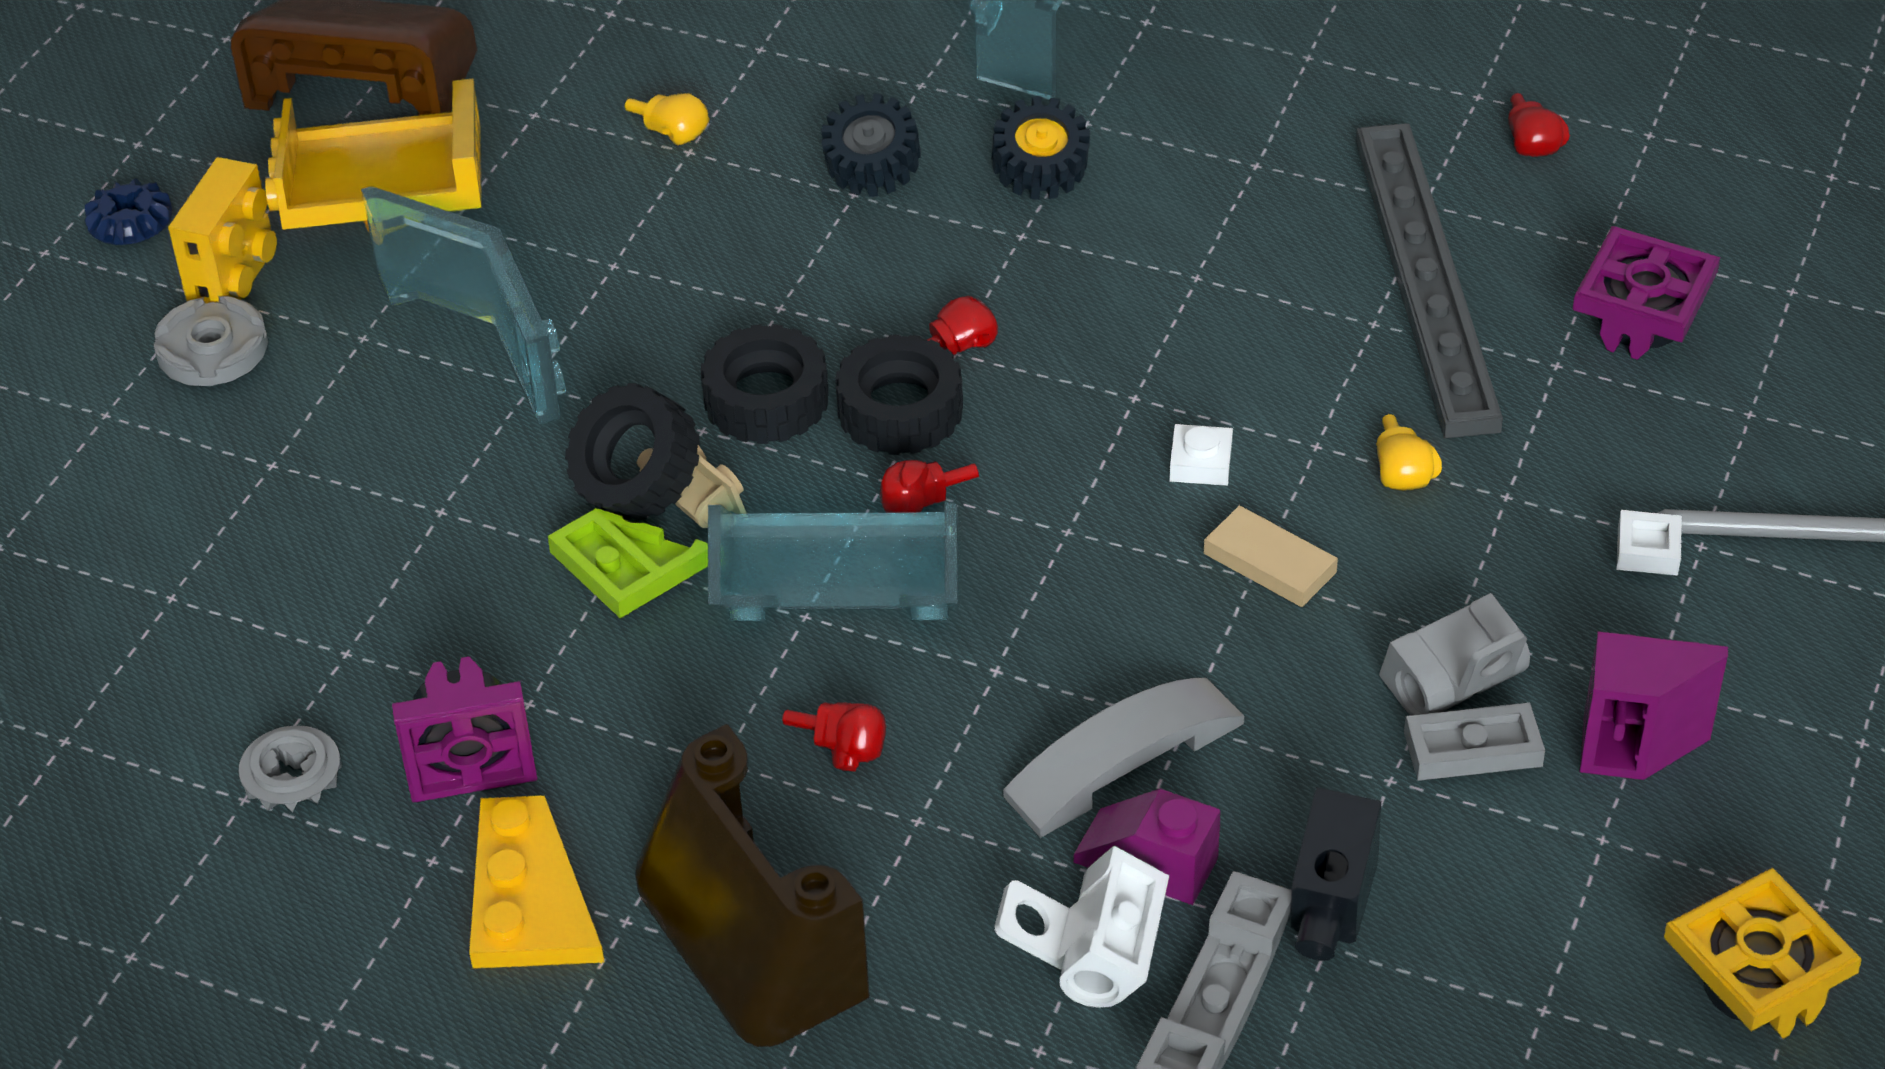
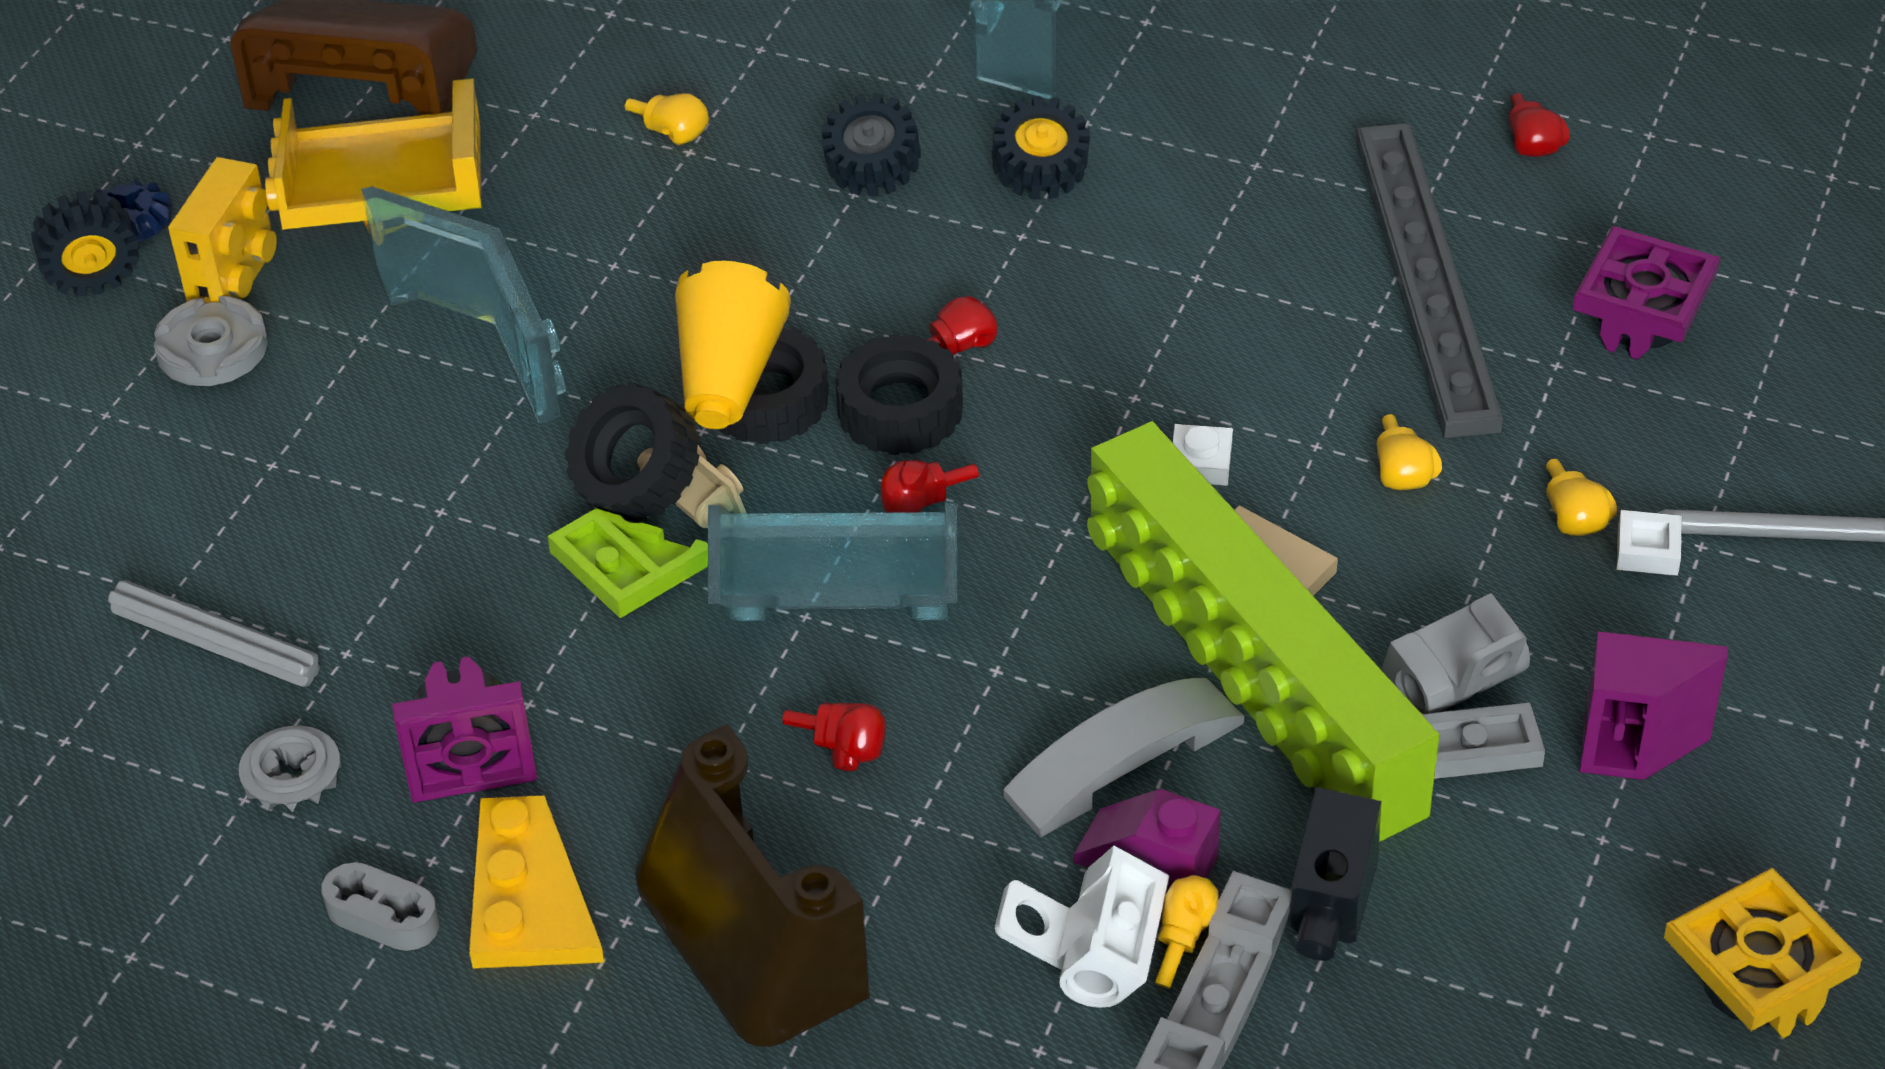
none -> black wheel [31,191,139,296]
none -> light grey axle [108,580,321,687]
none -> light grey beam [321,862,439,951]
none -> yellow cone [675,261,791,429]
none -> lime brick [1087,421,1440,842]
none -> yellow piece [1155,875,1219,989]
none -> yellow piece [1546,459,1617,536]

